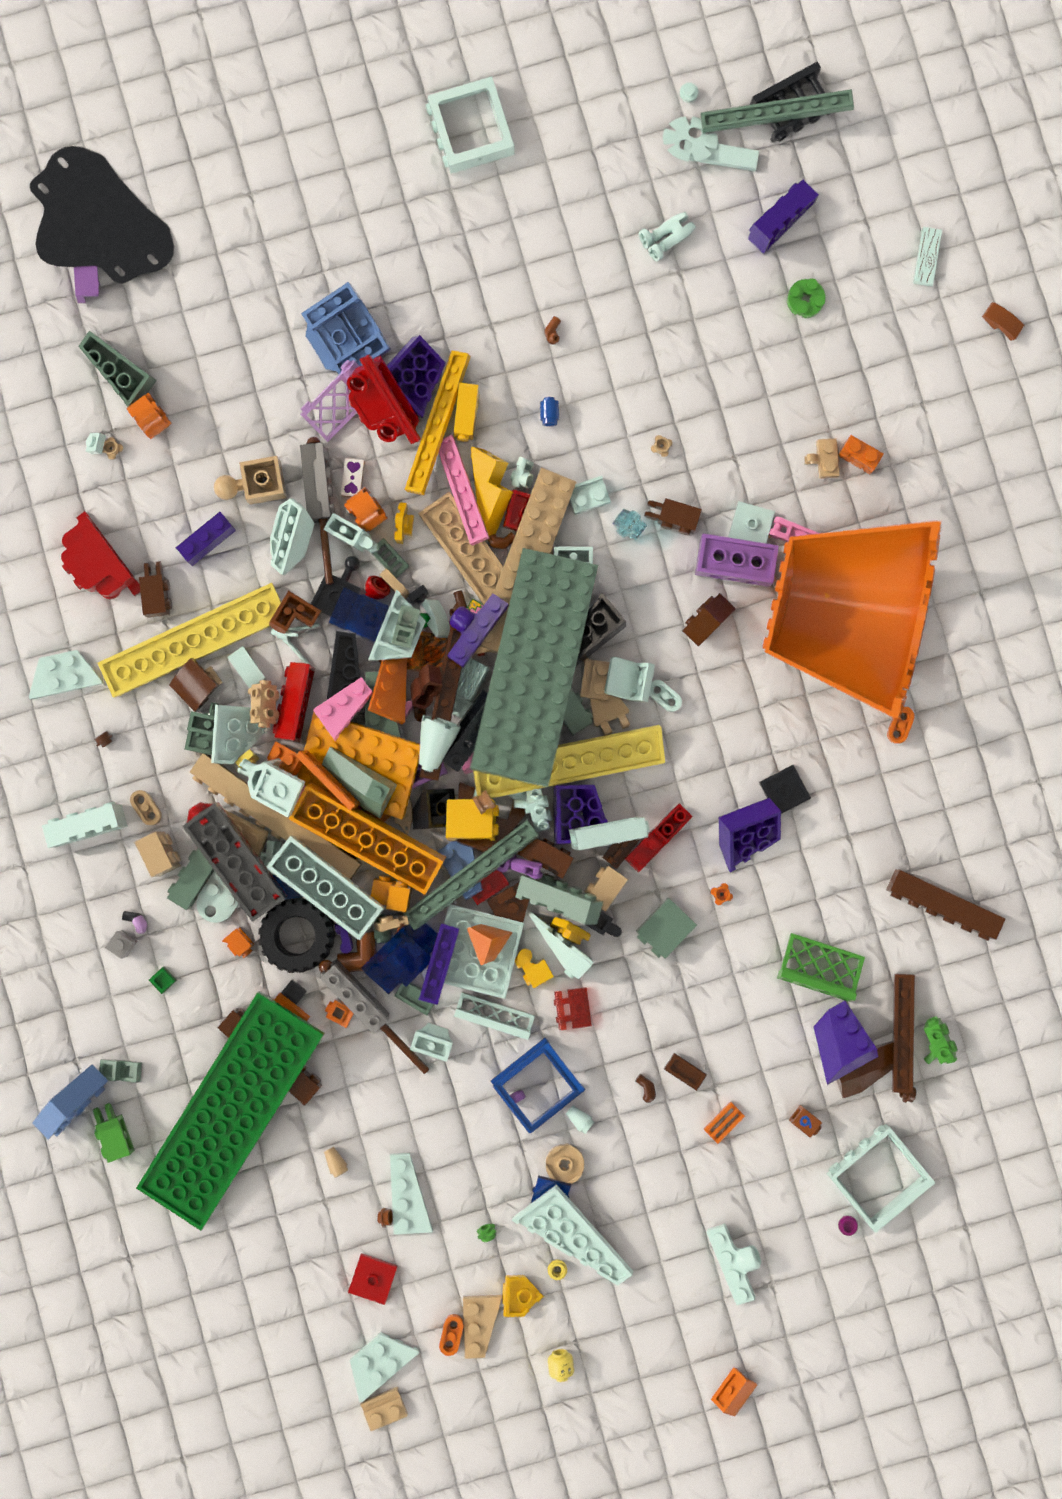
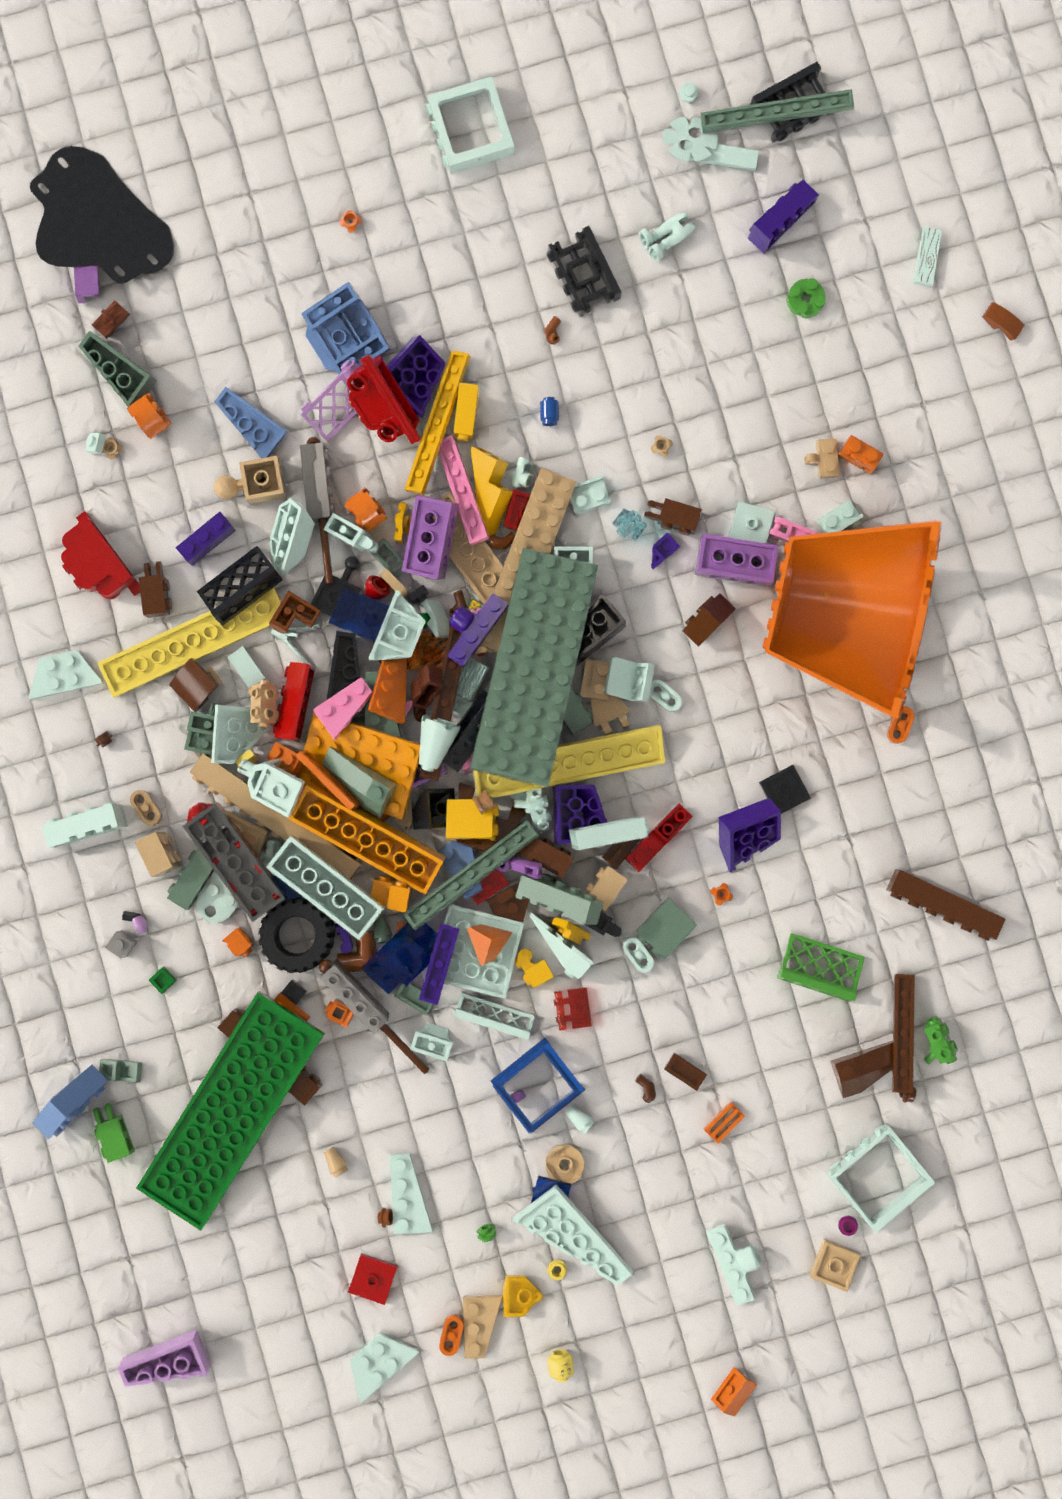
tile [341,458,365,498] -> none
tan plate [360,1387,408,1431] -> none
tan plate [374,915,409,932] -> none
sand green slope [392,605,420,648] -> none
dark orange brick [789,1105,822,1138] -> none
dark purple wedge [814,1001,878,1085] -> none
none -> copper hips [92,300,130,339]
none -> lavender wedge [118,1329,211,1387]
none -> black fence [197,546,283,626]
none -> medium blue wing [214,387,288,458]
none -> orange plate [339,210,362,233]
none -> medium lavender brick [402,495,459,580]
none -> black fence [546,225,622,317]
none -> light aqua plate [622,937,654,973]
none -> dark purple slope [651,532,681,570]
none -> tan tile [810,1239,861,1292]
none -> light aqua bracket [817,500,864,533]

